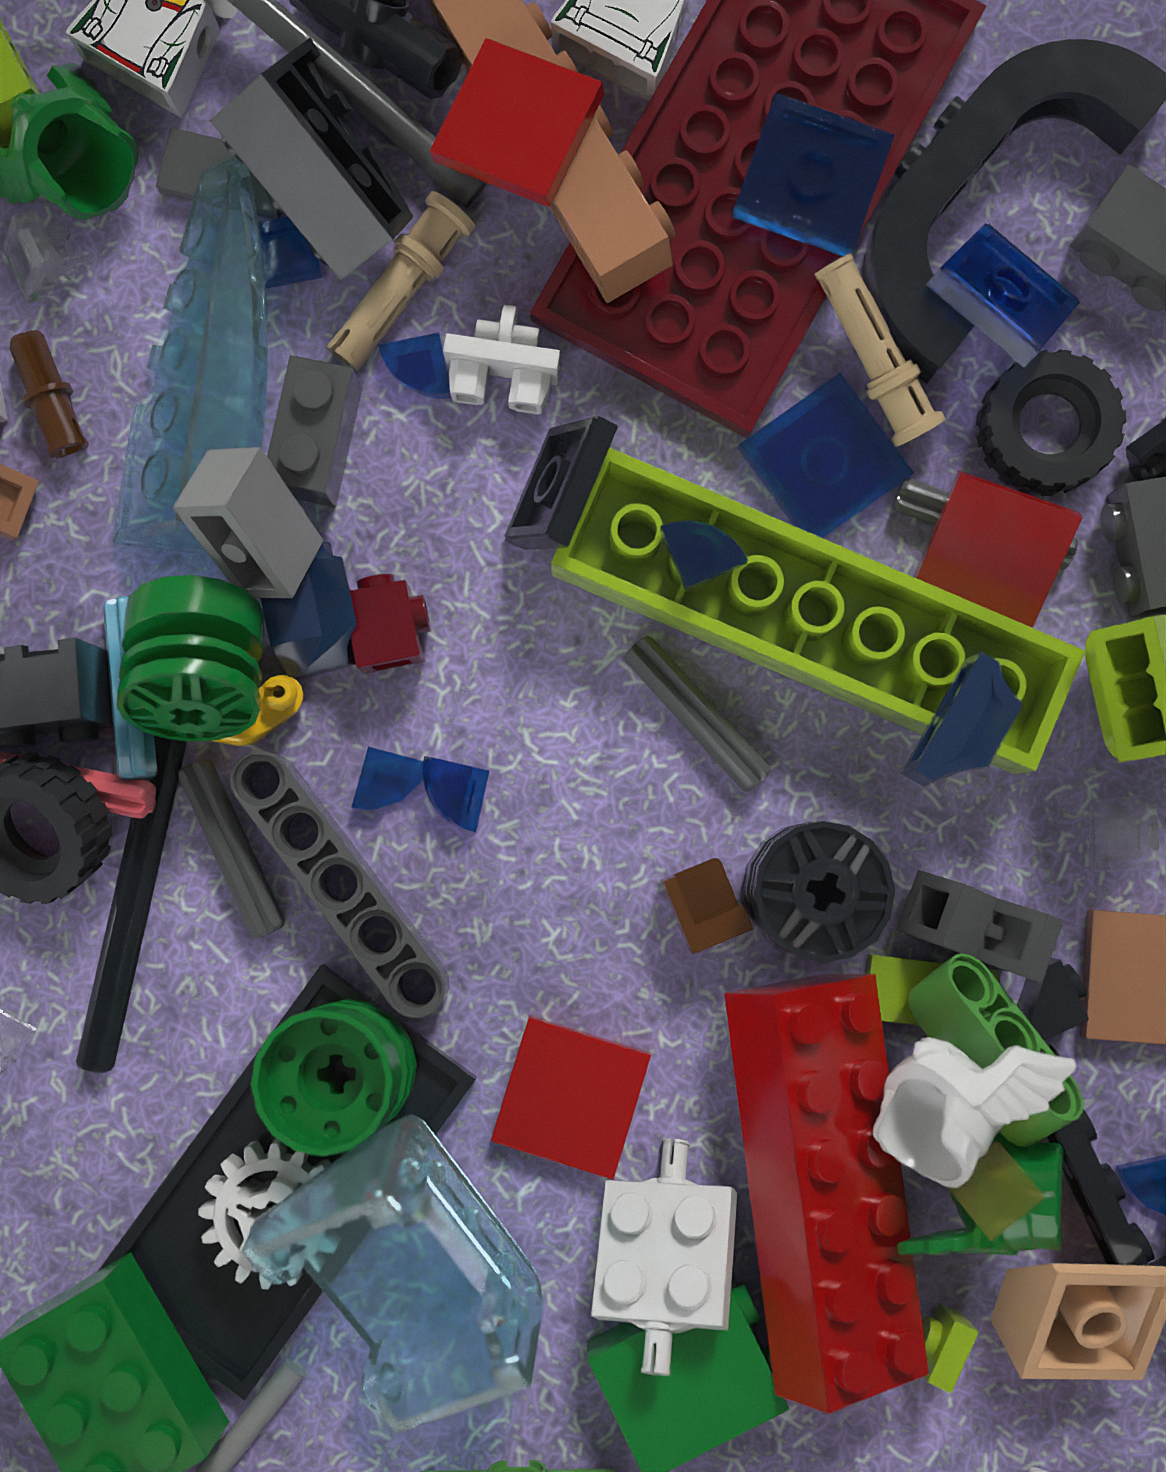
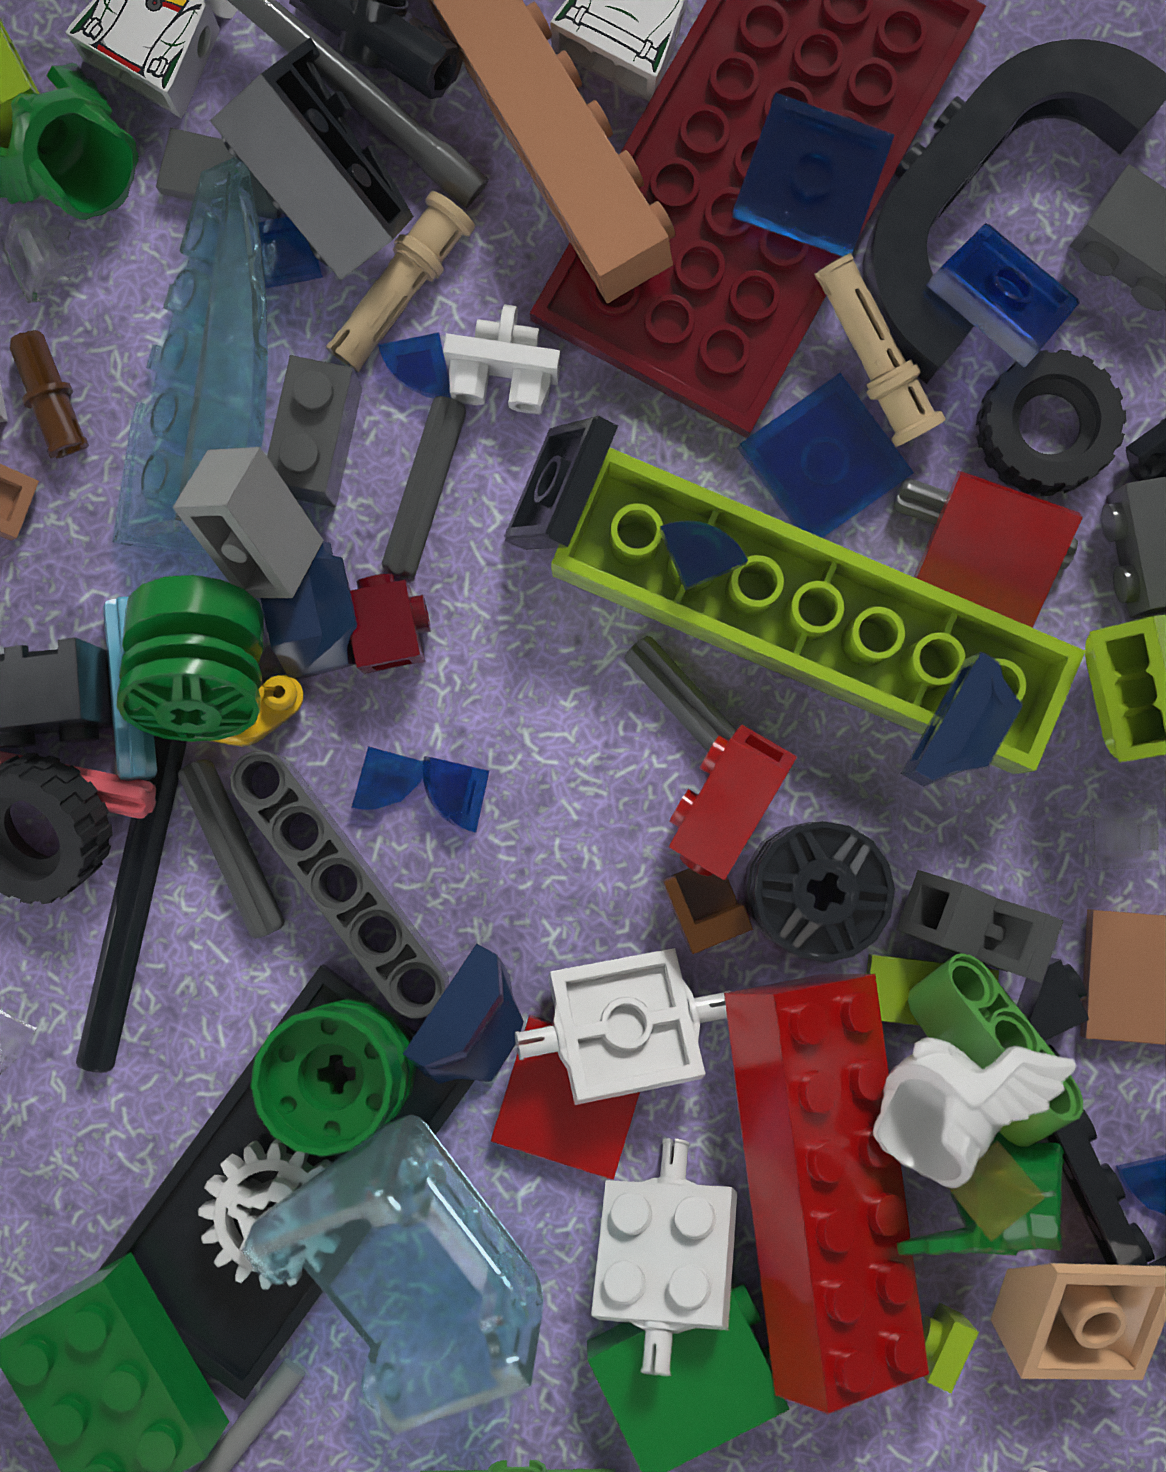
red tile [430,38,605,207] -> none
none -> dark grey axle [382,396,466,578]
none -> dark blue slope [403,943,524,1084]
none -> white plate [515,948,731,1105]
none -> red brick [669,724,797,881]

